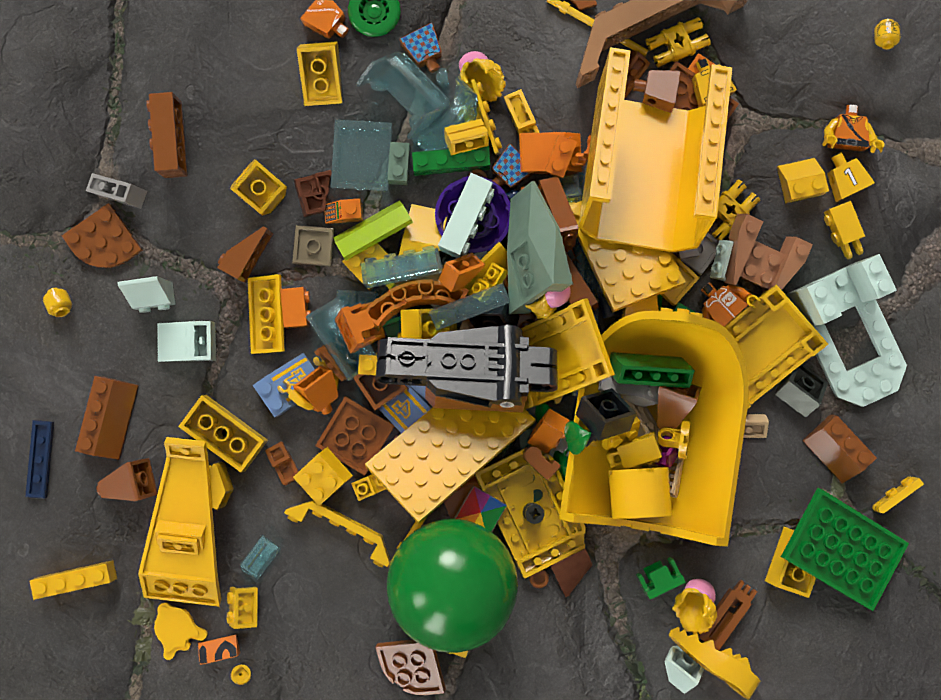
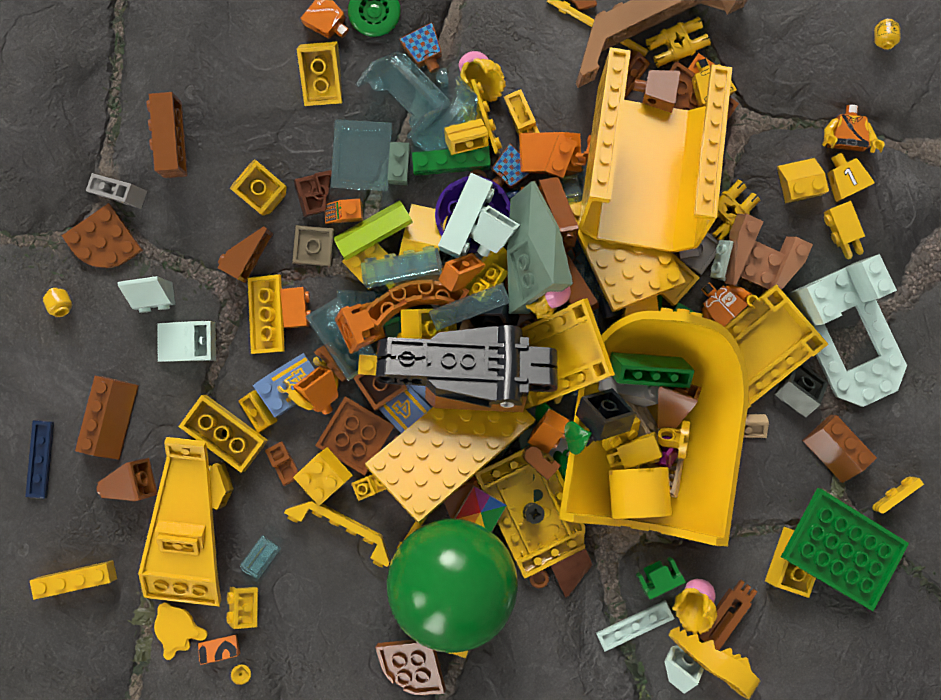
none -> yellow slope [239,390,278,433]
none -> light aqua torso [473,205,520,257]
none -> light aqua tile [596,600,674,652]

